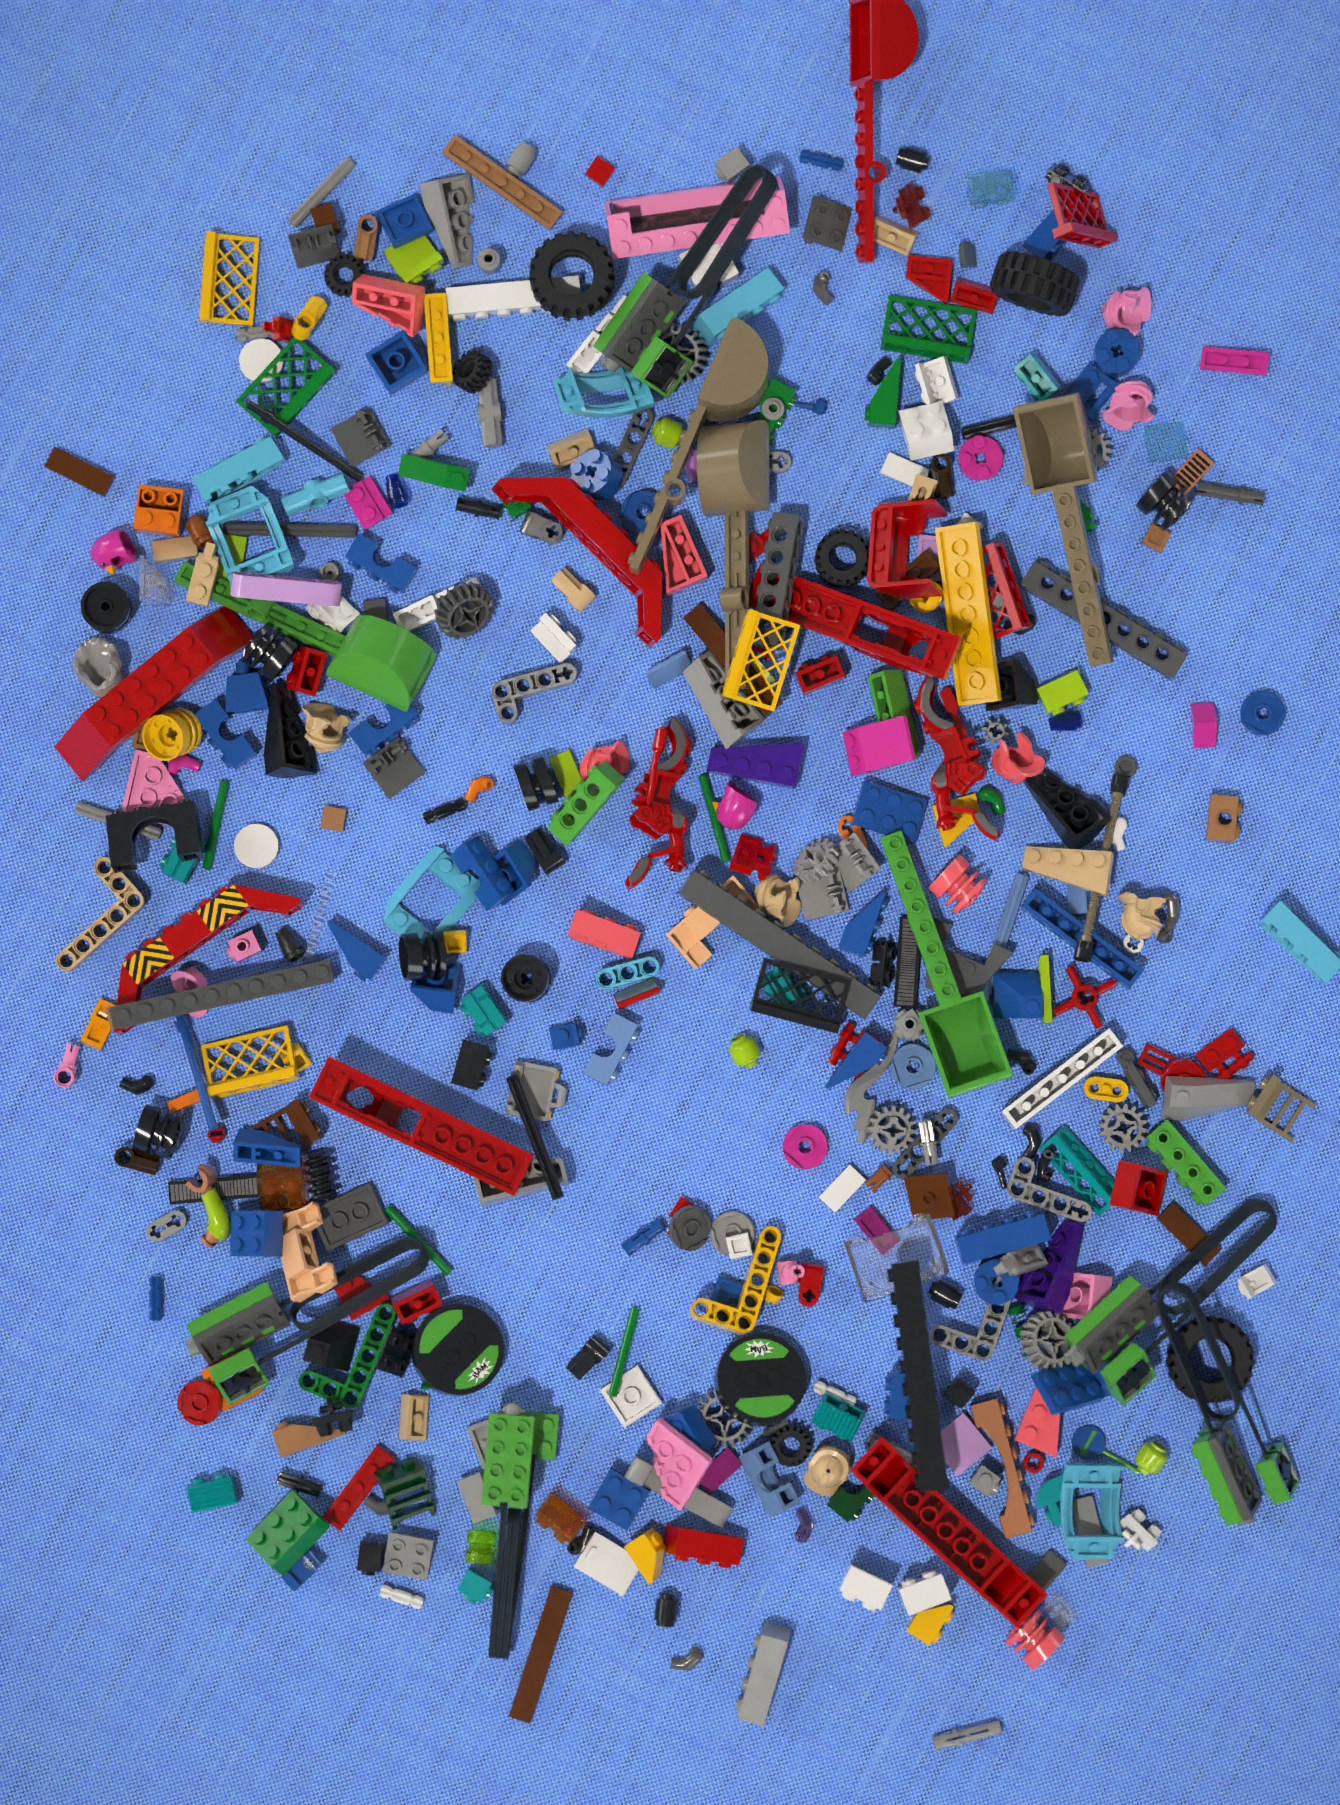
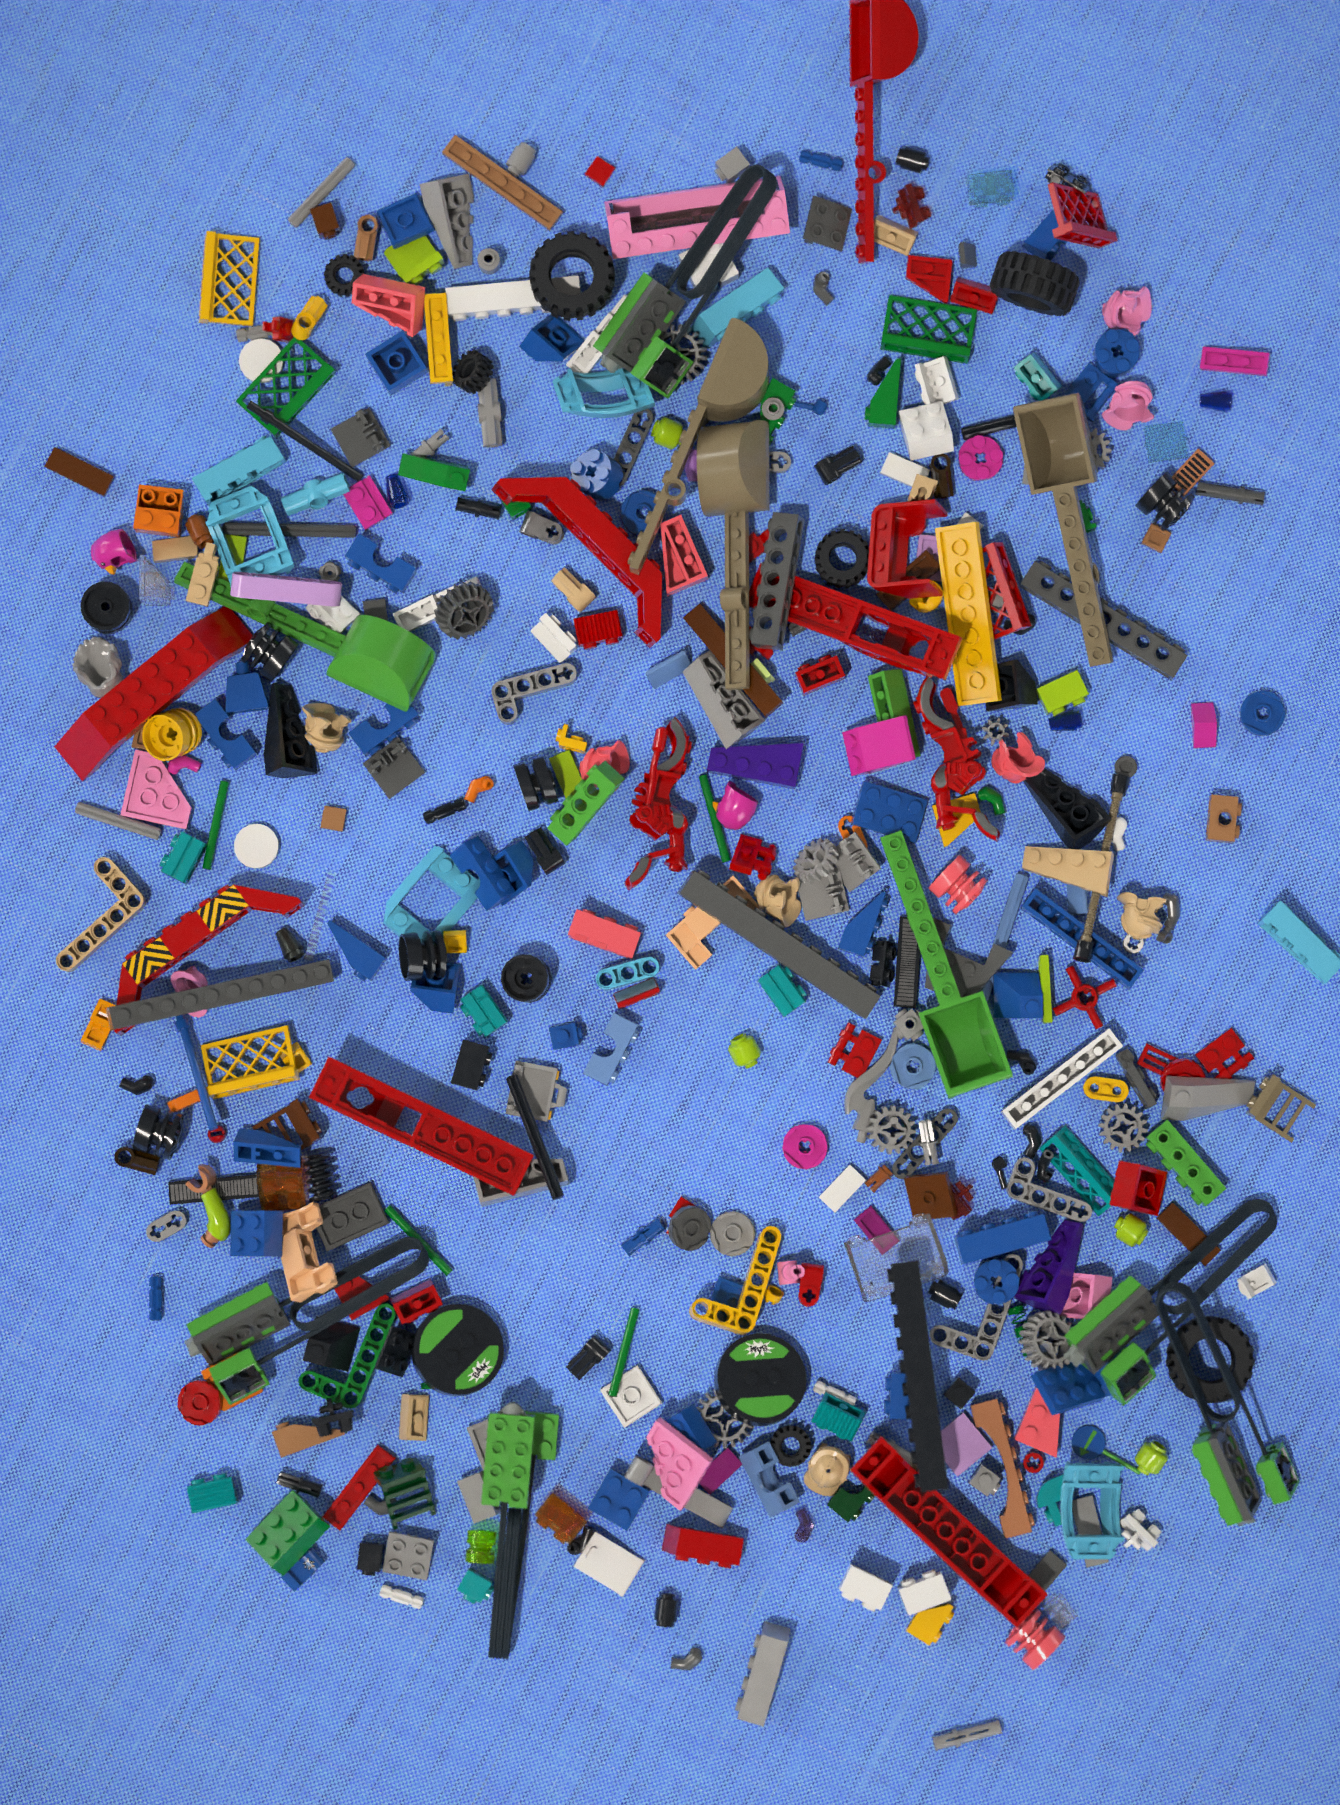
bright pink pin [54,1043,81,1088] -> none
black arch [105,799,204,873] -> none
bright pink brick [226,930,263,963] -> none
red brick [286,646,327,696] -> none
dark grey hinge [288,224,340,269] -> none
reddish brown tile [508,1585,573,1724] -> none
tan slope [546,429,596,470] -> none
yellow slope [624,1527,665,1584] -> none
yellow fence [721,609,800,712] -> none
white tile [726,1233,753,1260] -> none
black fence [748,957,851,1034] -> none
dark grey piece [763,1419,788,1437] -> none
blue slope [824,1032,887,1089] -> none
light grey hinge [993,1244,1048,1276] -> none
none -> blue slope [519,314,585,362]
none -> yellow bracket [556,724,587,754]
none -> red brick [573,610,623,650]
none -> black piece [814,446,862,486]
none -> lime head [1114,1214,1149,1247]
none -> clear blue cone [1200,390,1232,413]

